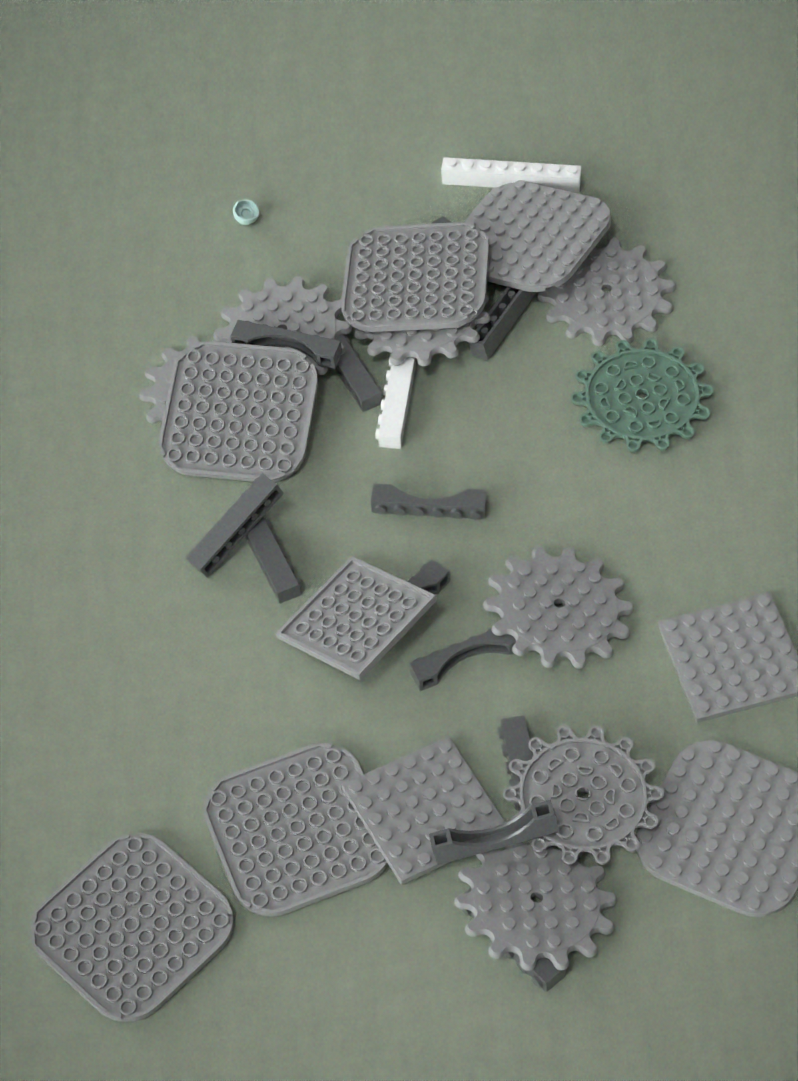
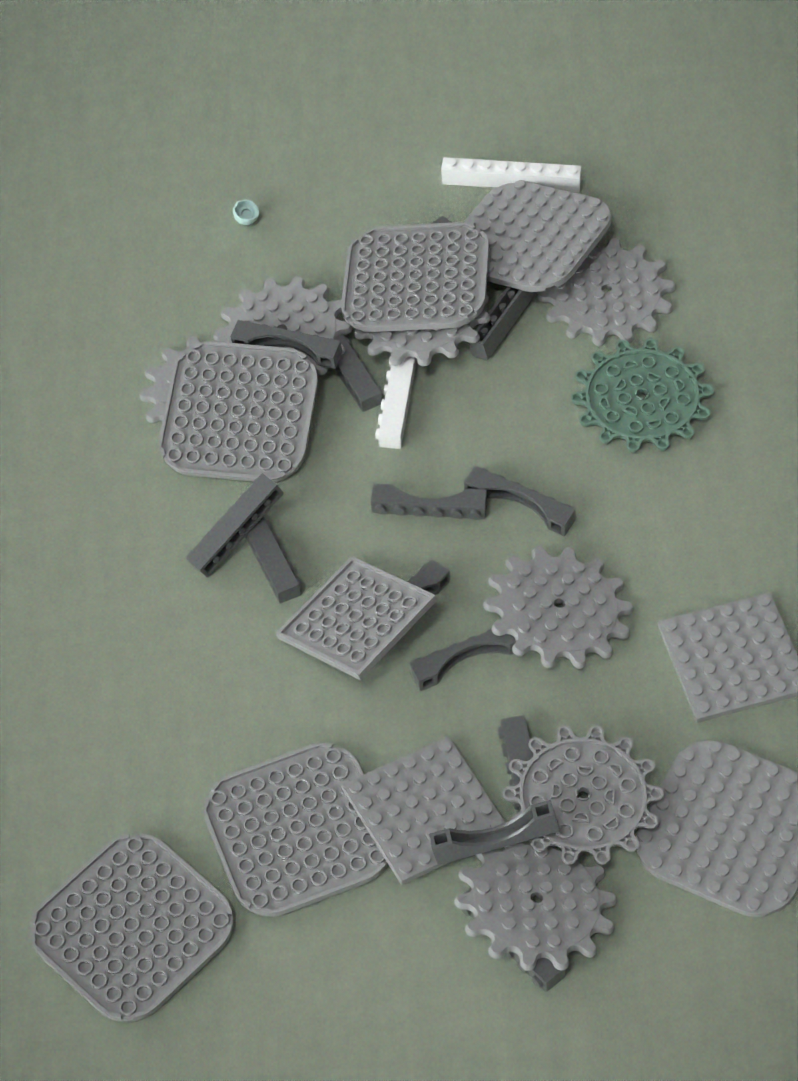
none -> dark grey arch [464,466,575,537]

